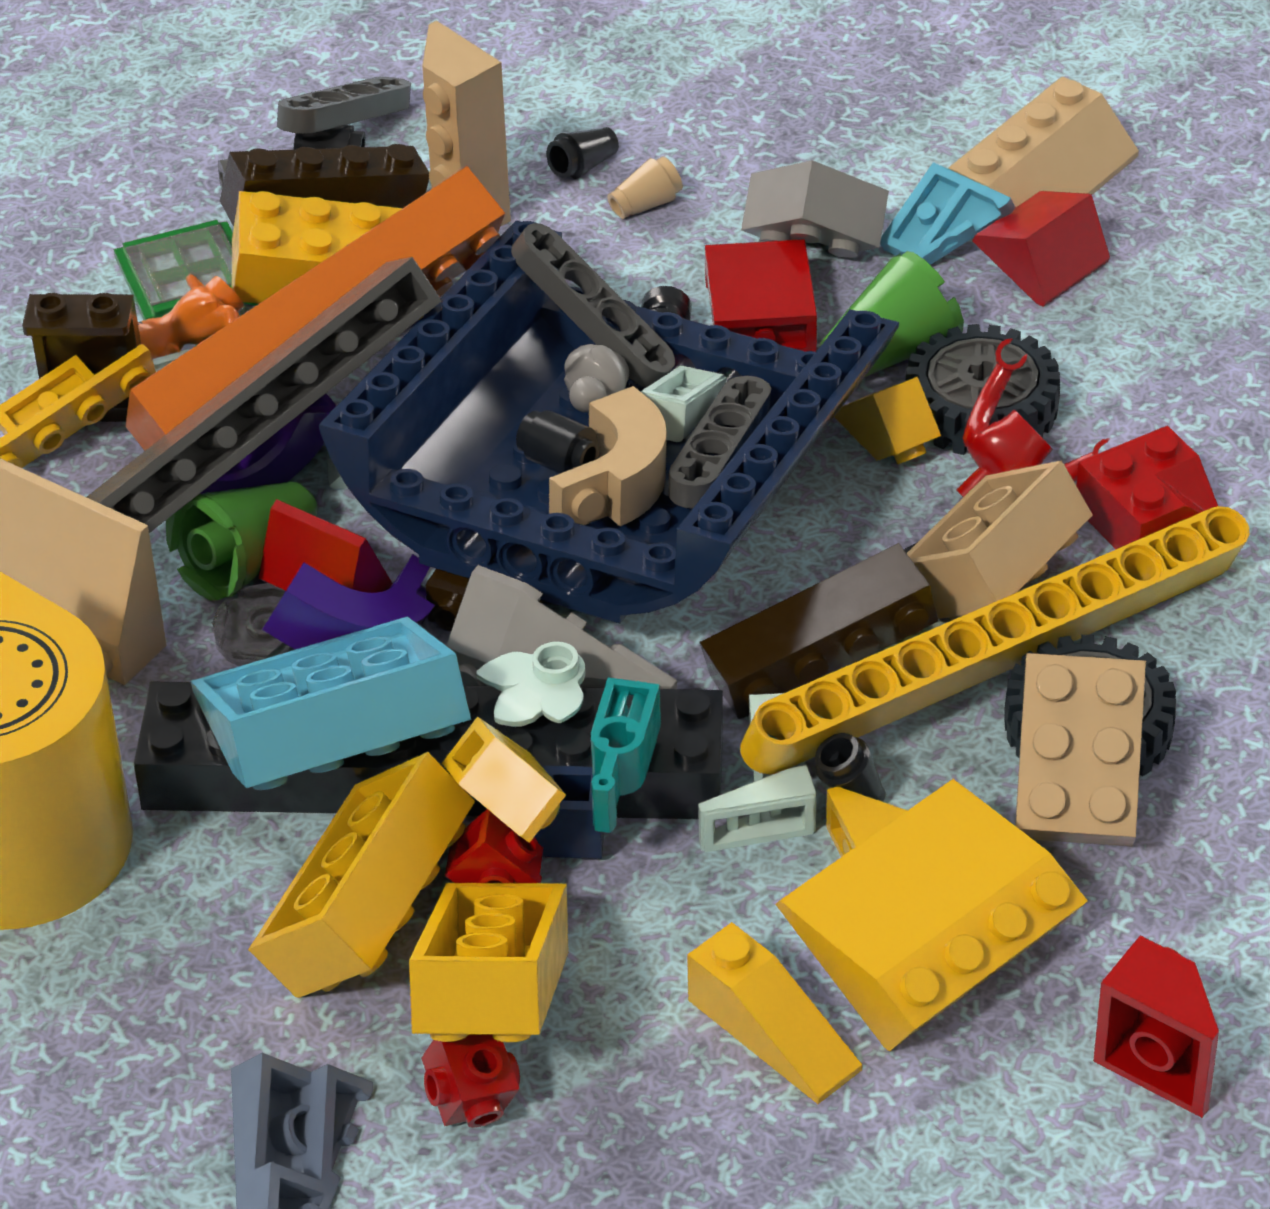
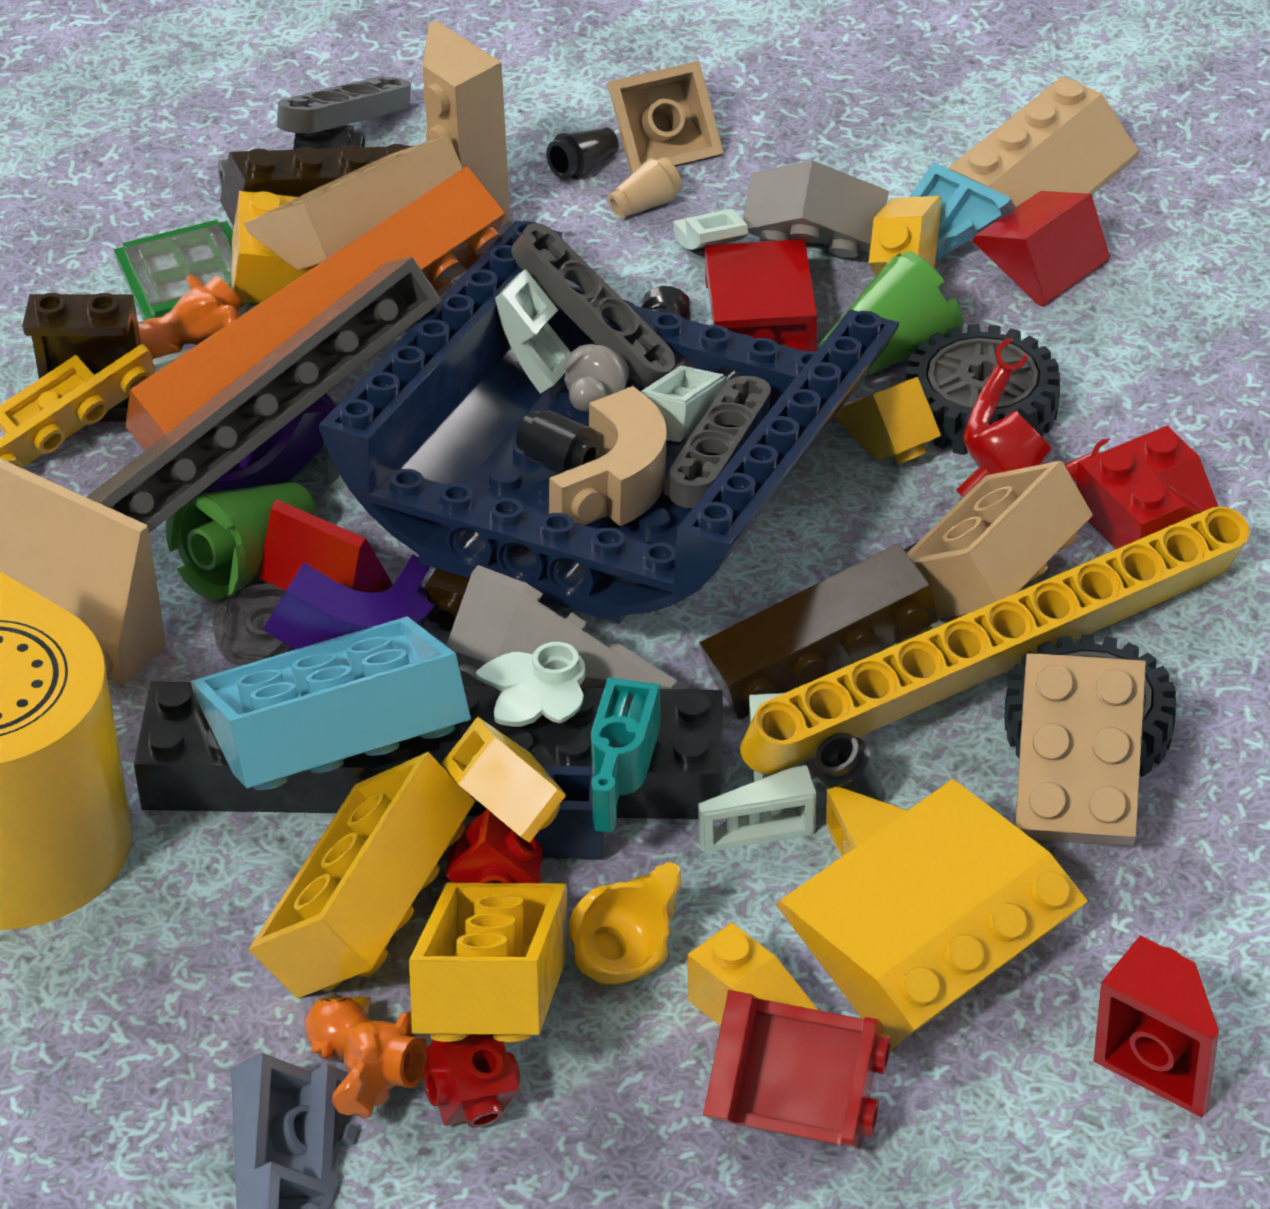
none -> tan slope [244,134,463,270]
none -> orange animal [304,994,428,1119]
none -> light aqua slope [495,269,571,393]
none -> yellow hair [568,862,681,985]
none -> tan slope [607,61,724,174]
none -> light aqua slope [673,209,748,250]
none -> red panel [703,990,891,1149]
none -> yellow slope [869,196,942,276]

